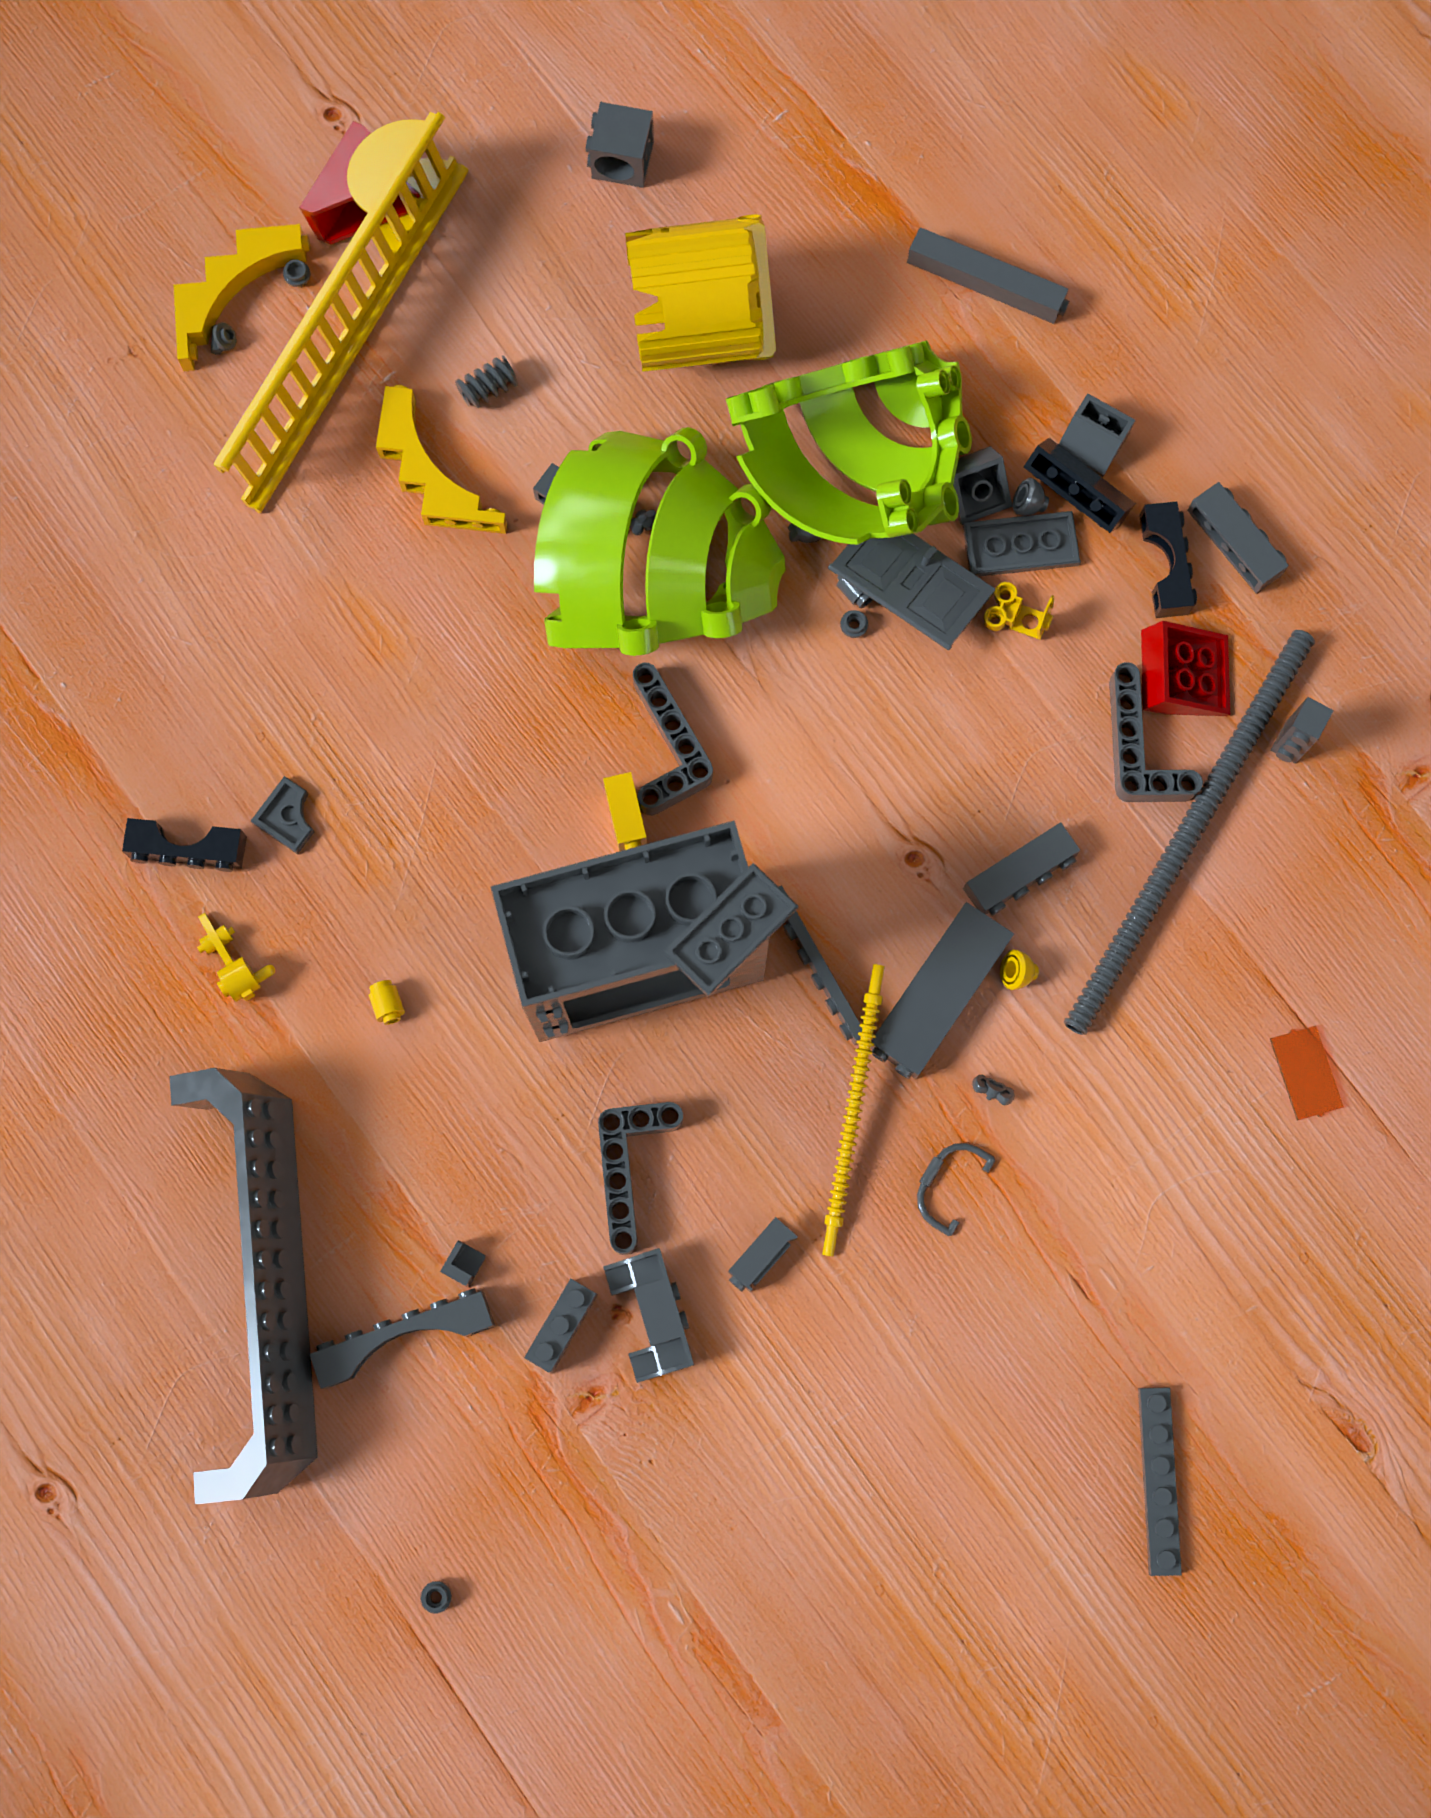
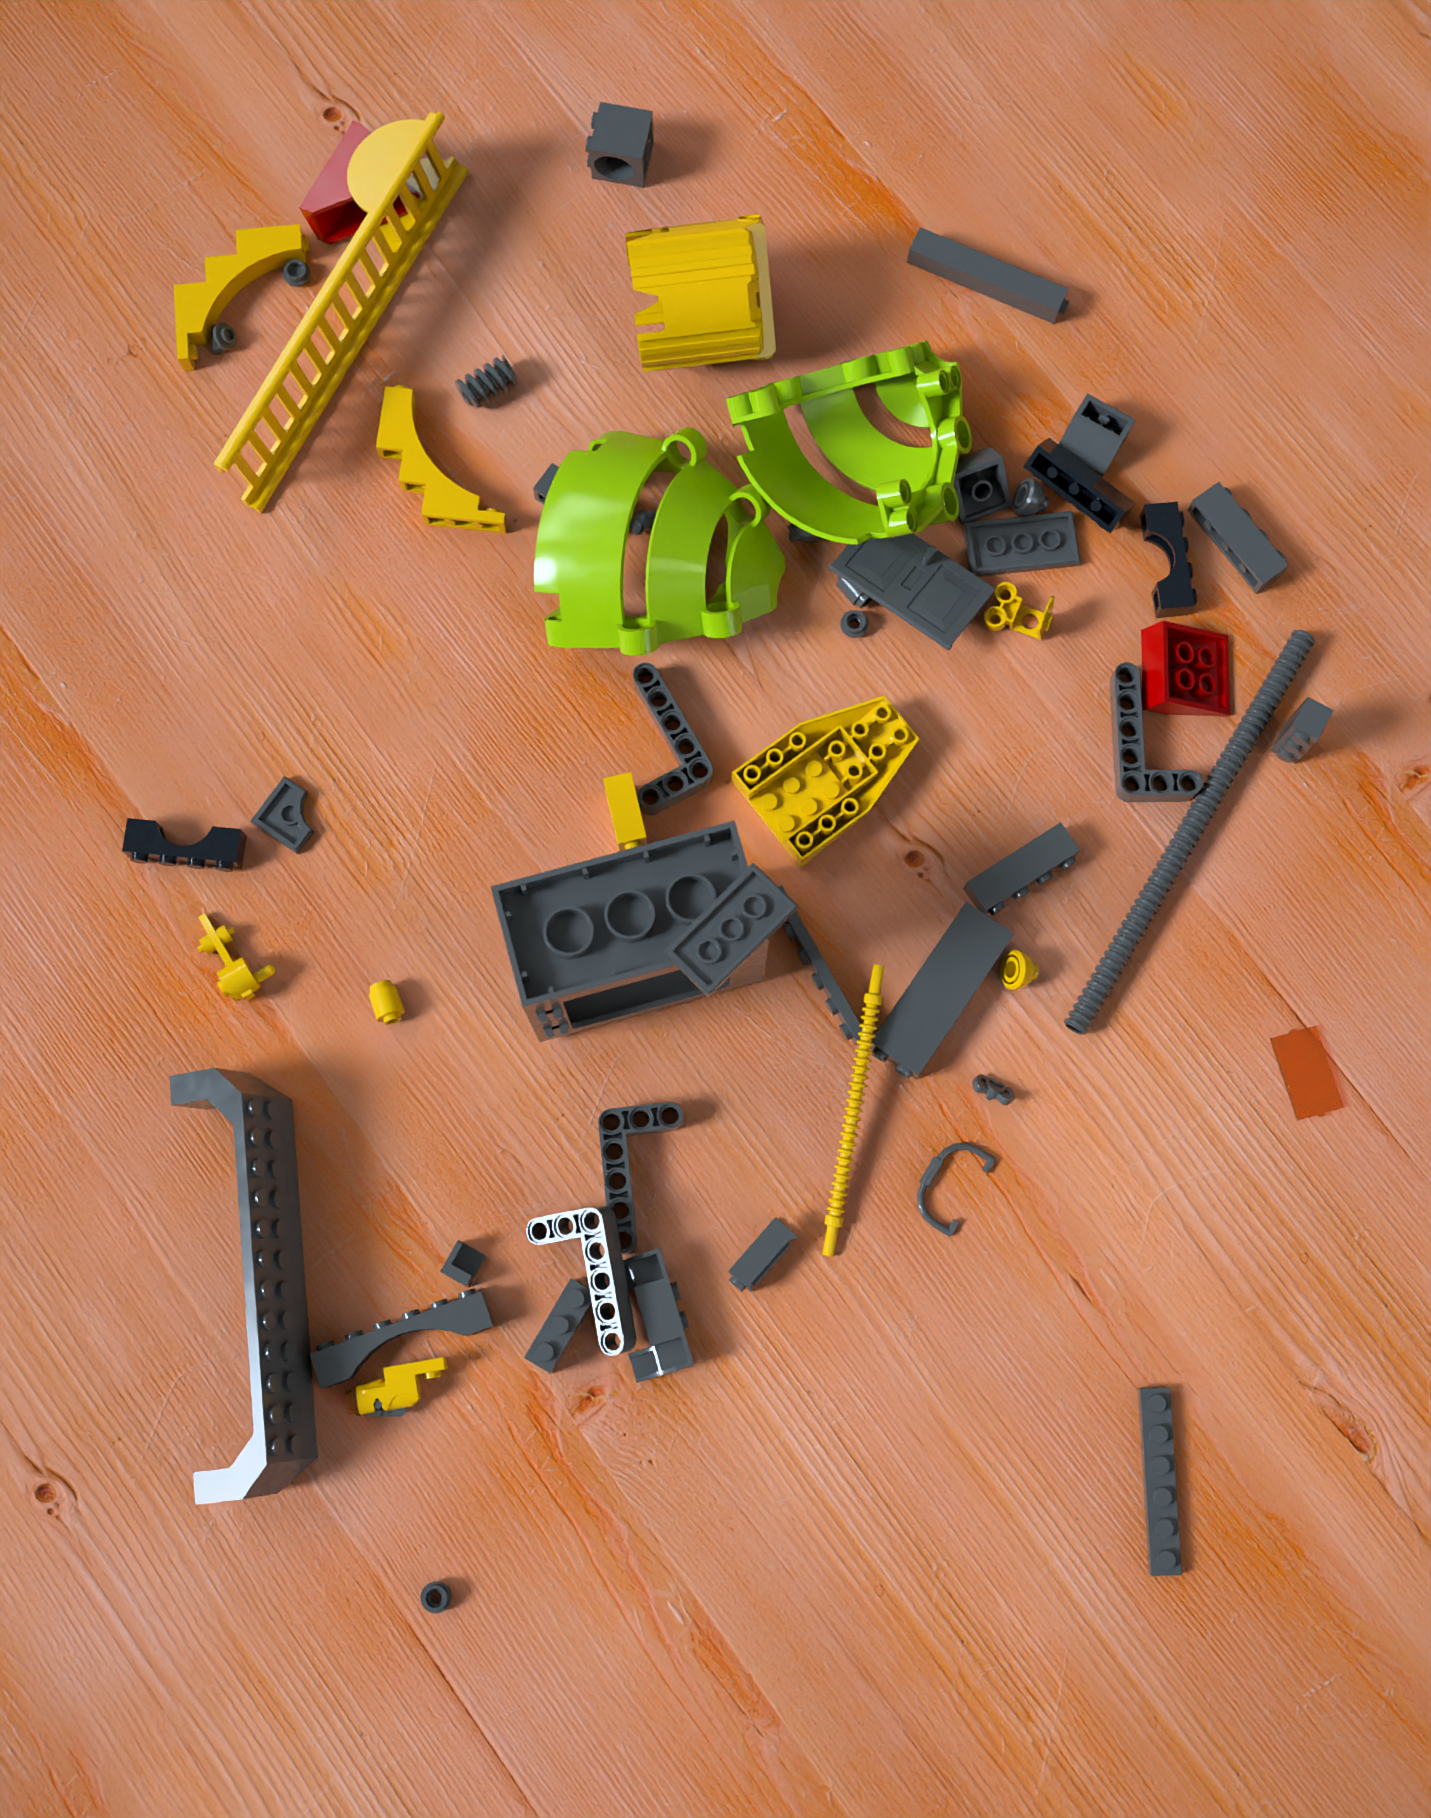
none -> yellow plate [345,1357,448,1417]
none -> dark grey beam [526,1206,636,1356]
none -> yellow wedge [732,695,919,868]

